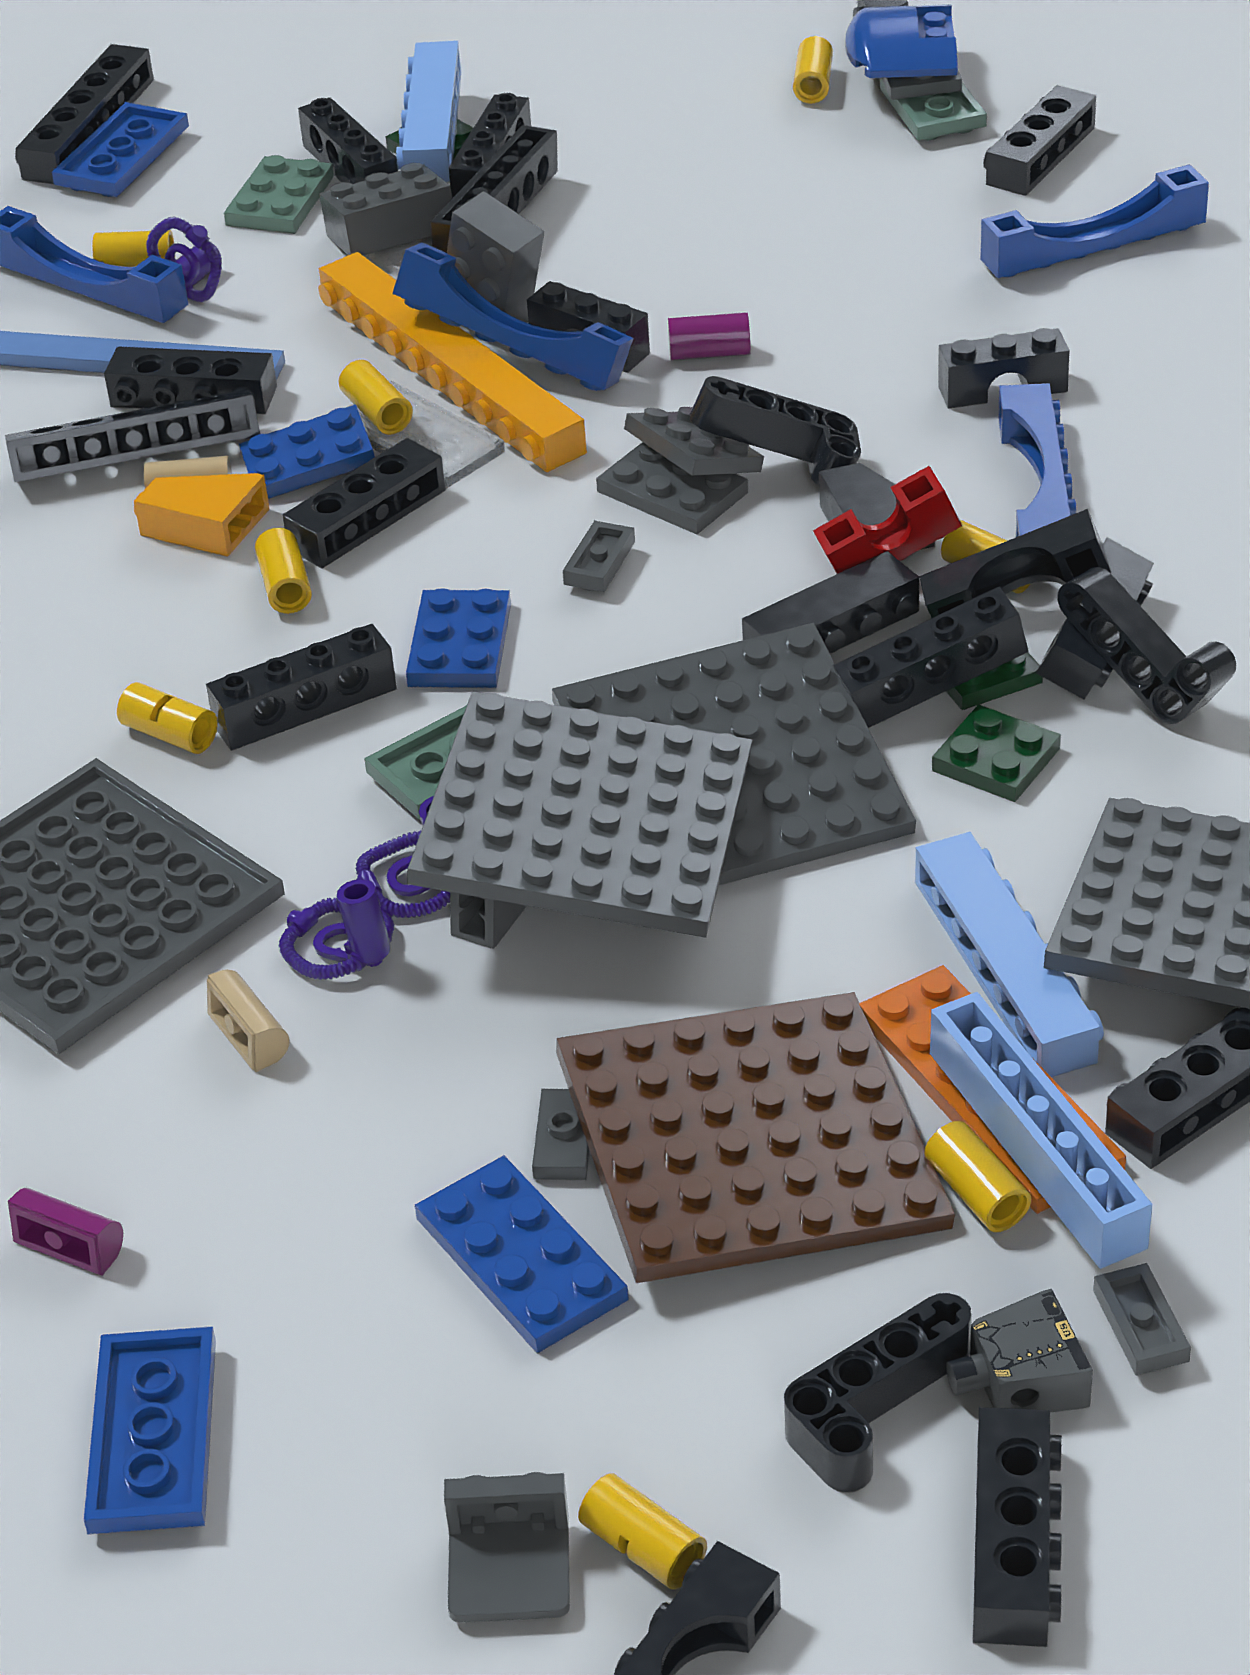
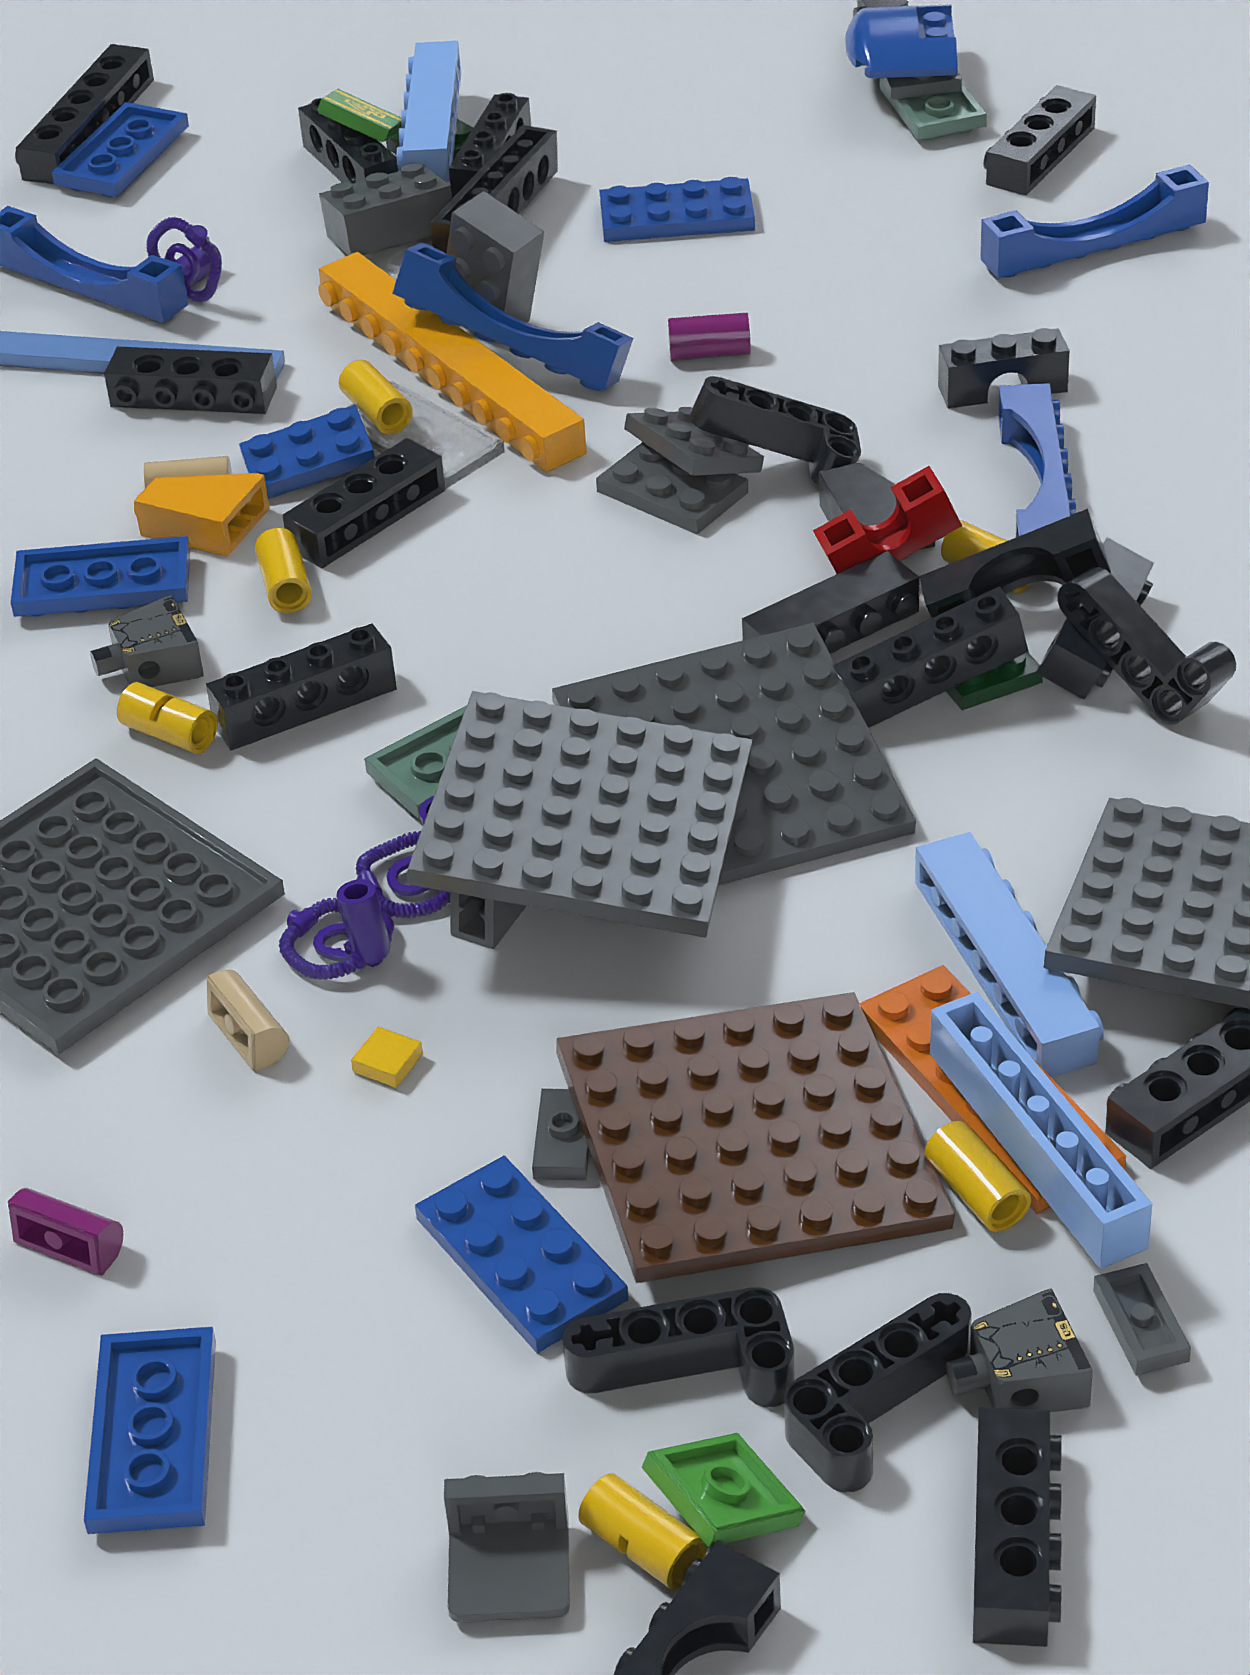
black brick [5,389,260,482] -> none
yellow pin [92,230,175,267] -> none
sand green plate [224,155,334,233] -> none
blue plate [406,588,511,688] -> none
black arch [527,281,650,373] -> none
dark grey plate [563,520,635,592] -> none
yellow pin [793,36,833,104] -> none
dark green plate [932,704,1061,802] -> none
none -> blue plate [10,536,190,617]
none -> dark grey torso [90,595,204,687]
none -> bright green tile [317,88,402,142]
none -> yellow tile [351,1026,423,1088]
none -> black beam [563,1287,795,1407]
none -> blue plate [599,177,755,242]
none -> bright green tile [641,1433,806,1548]

